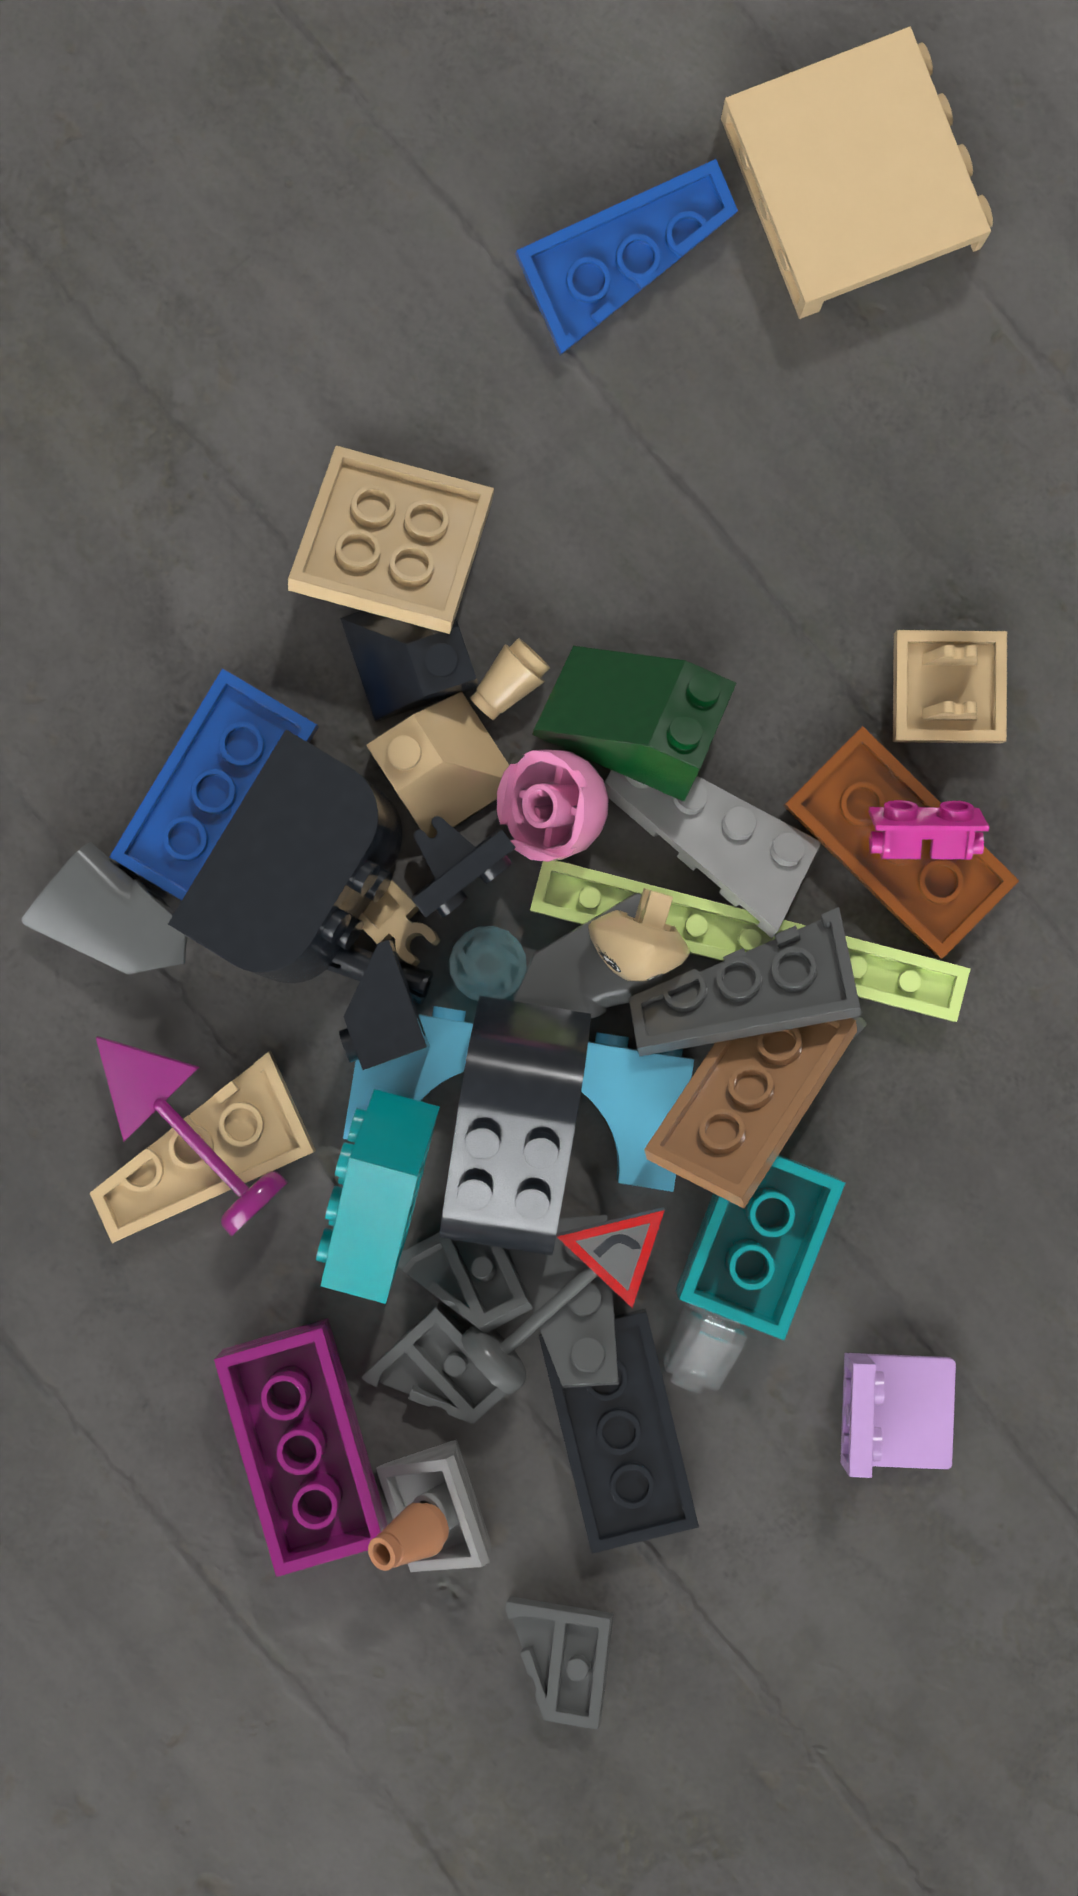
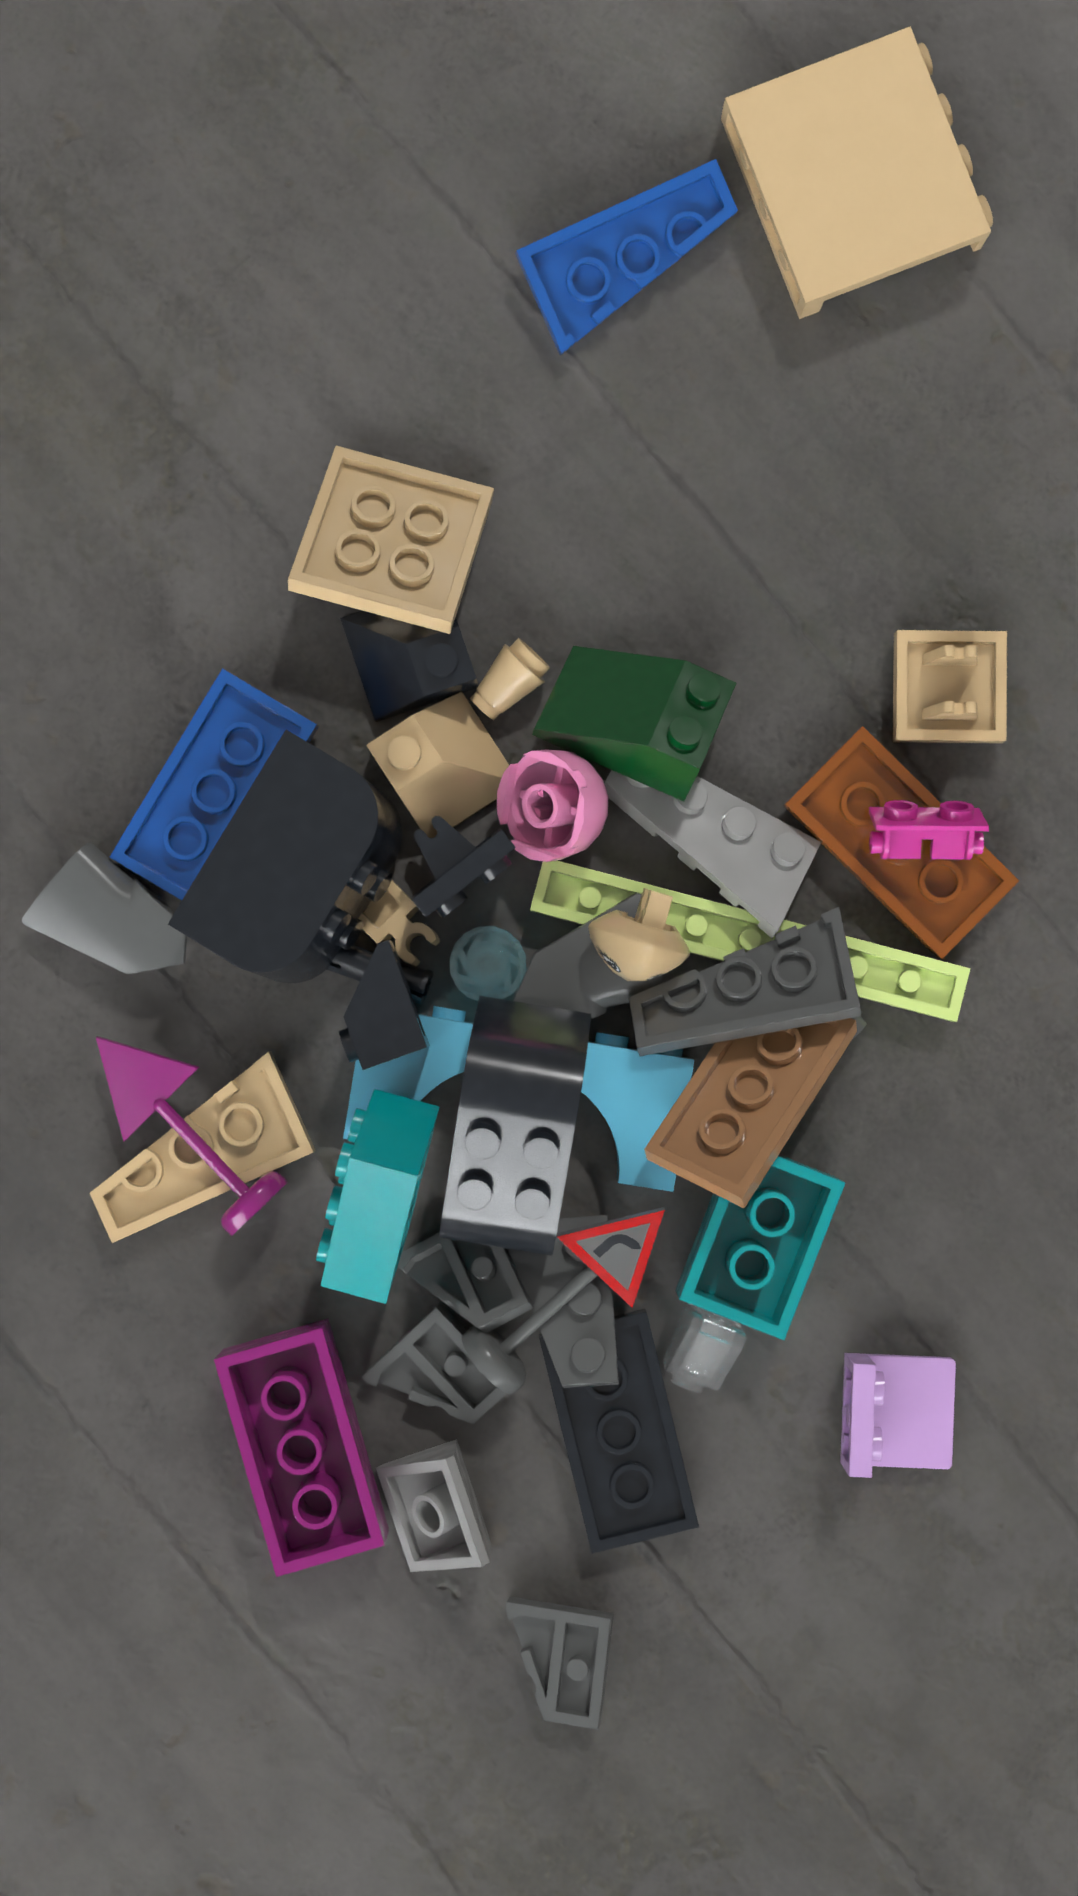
nougat cone [368,1503,449,1571] -> none

